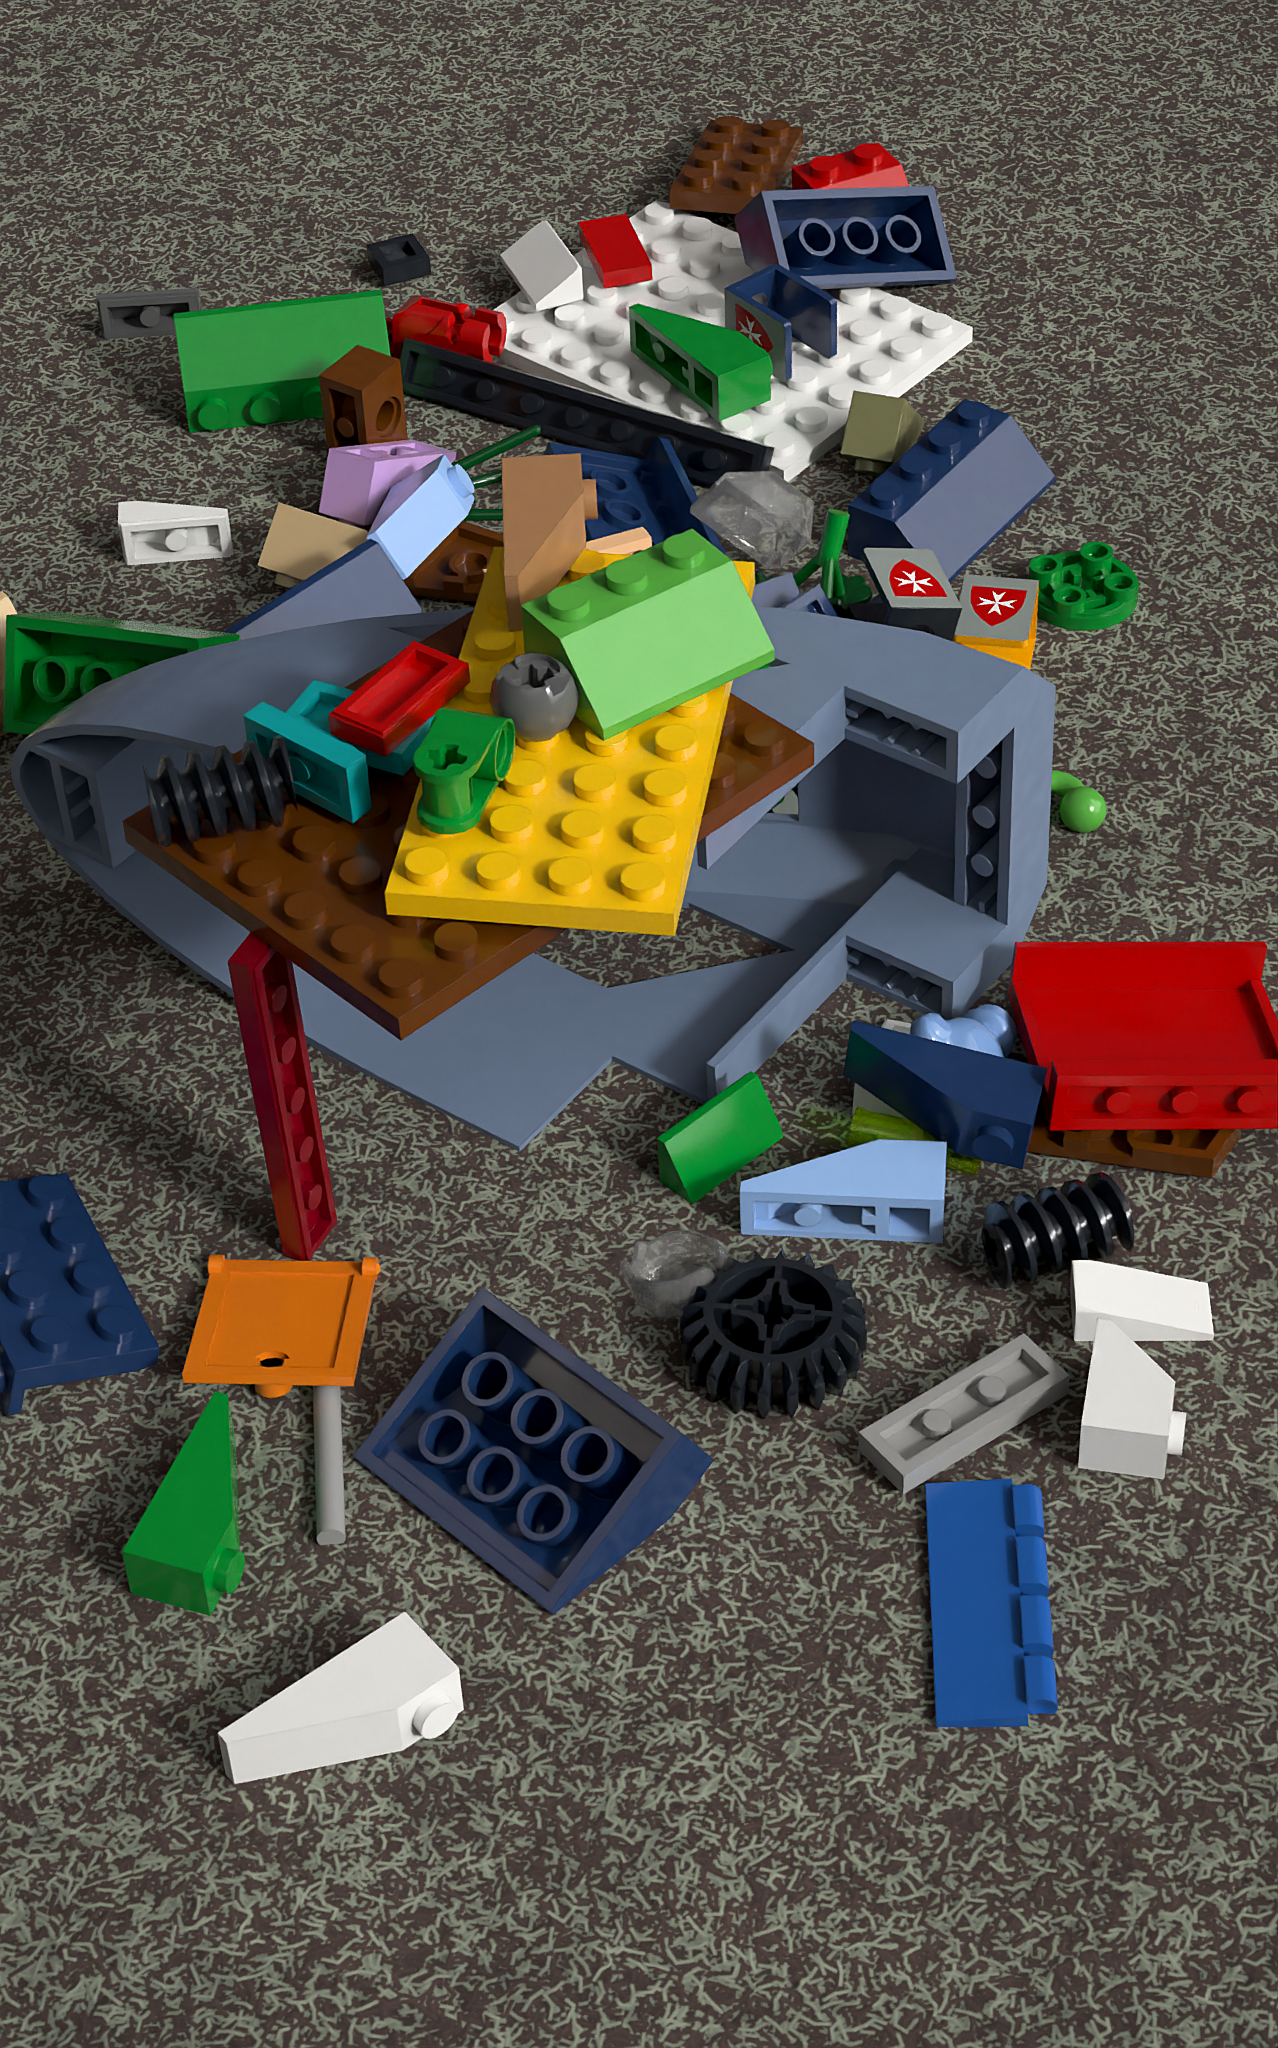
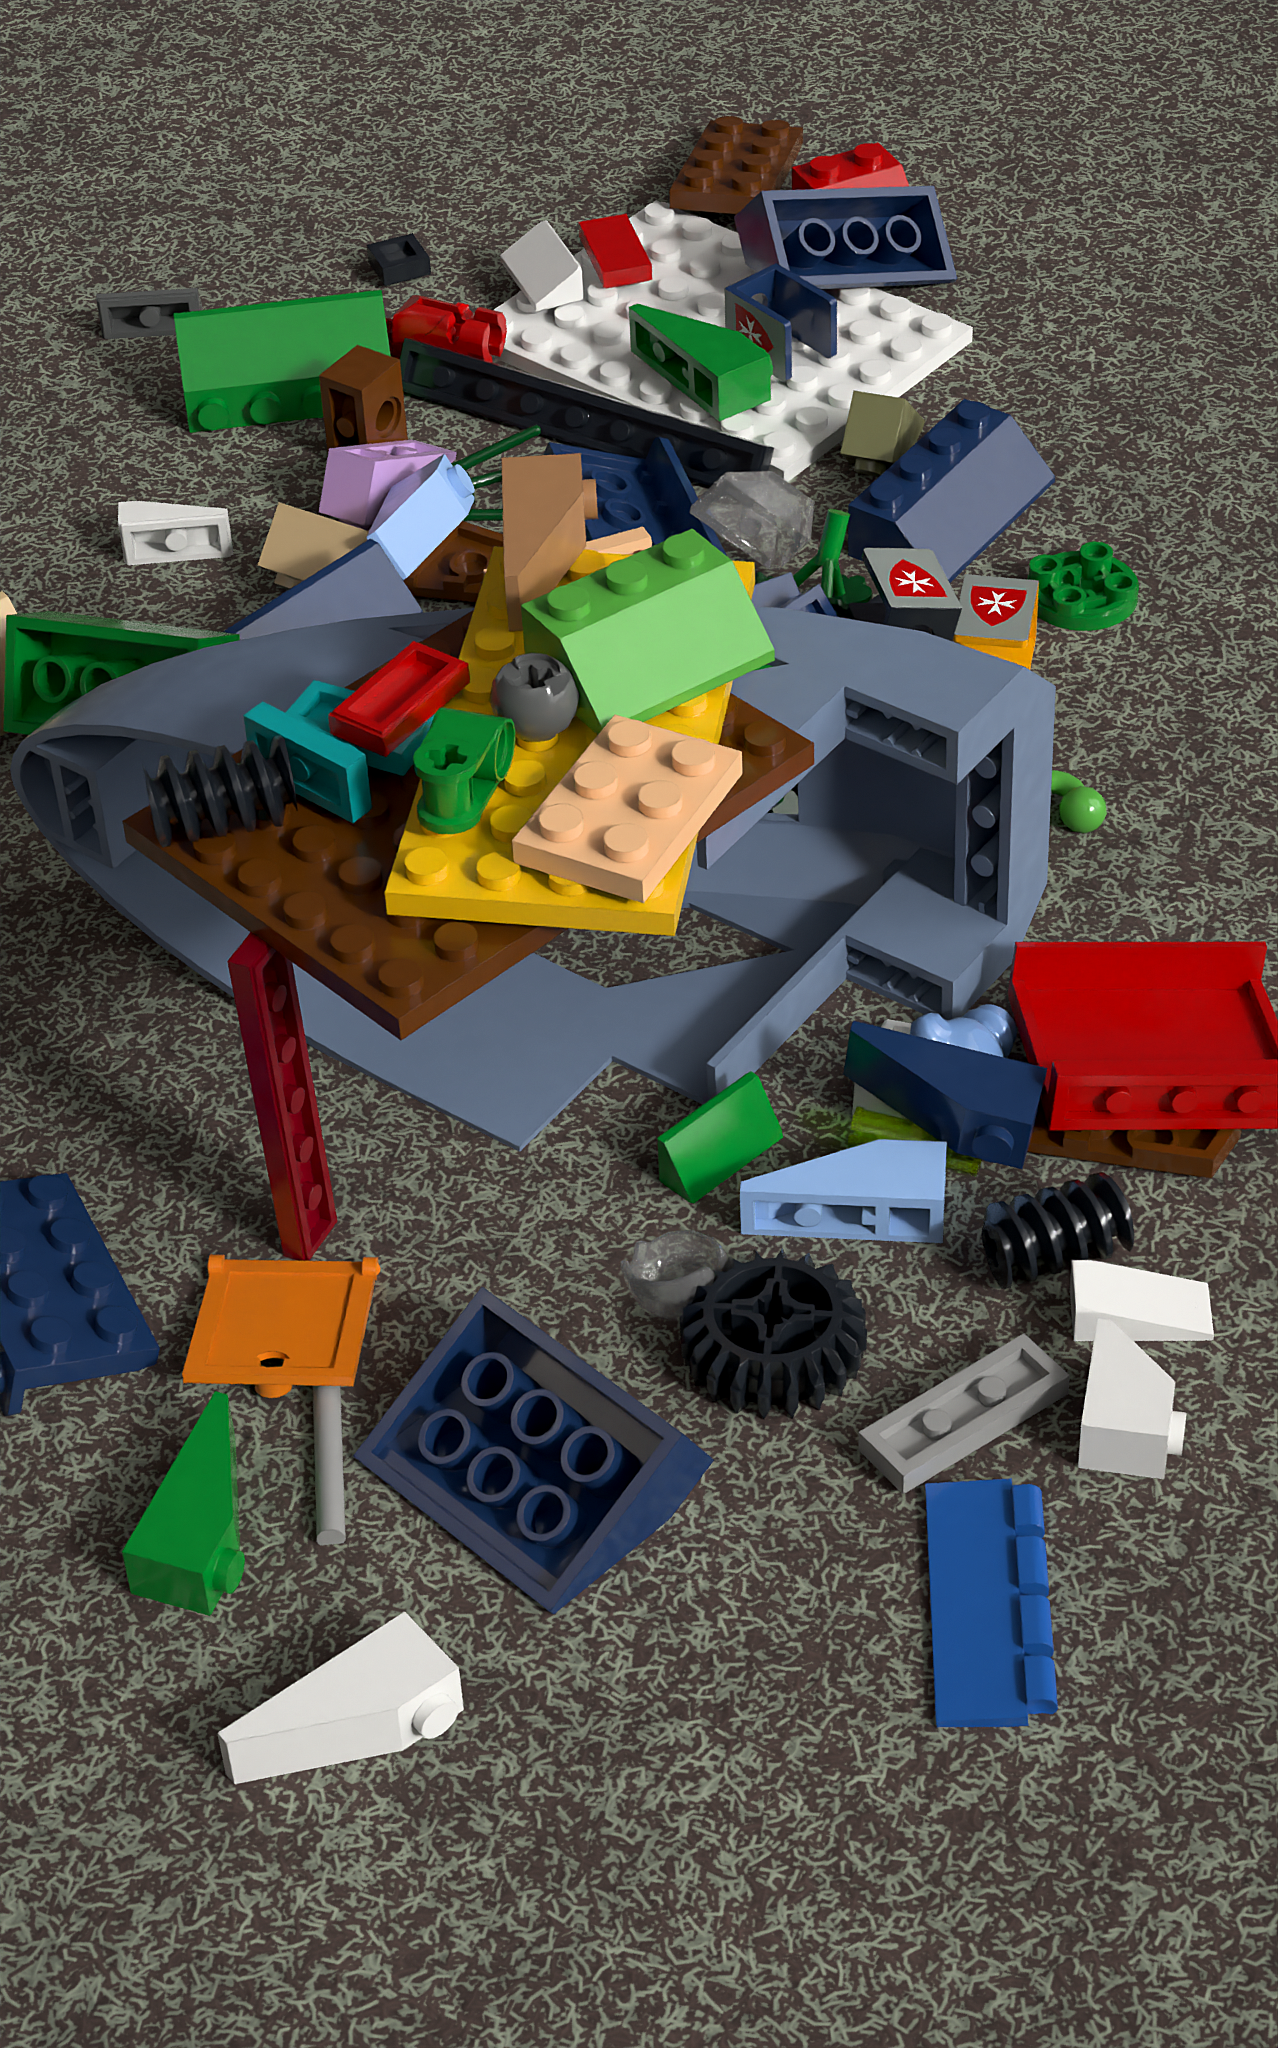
none -> light nougat plate [512,714,743,903]

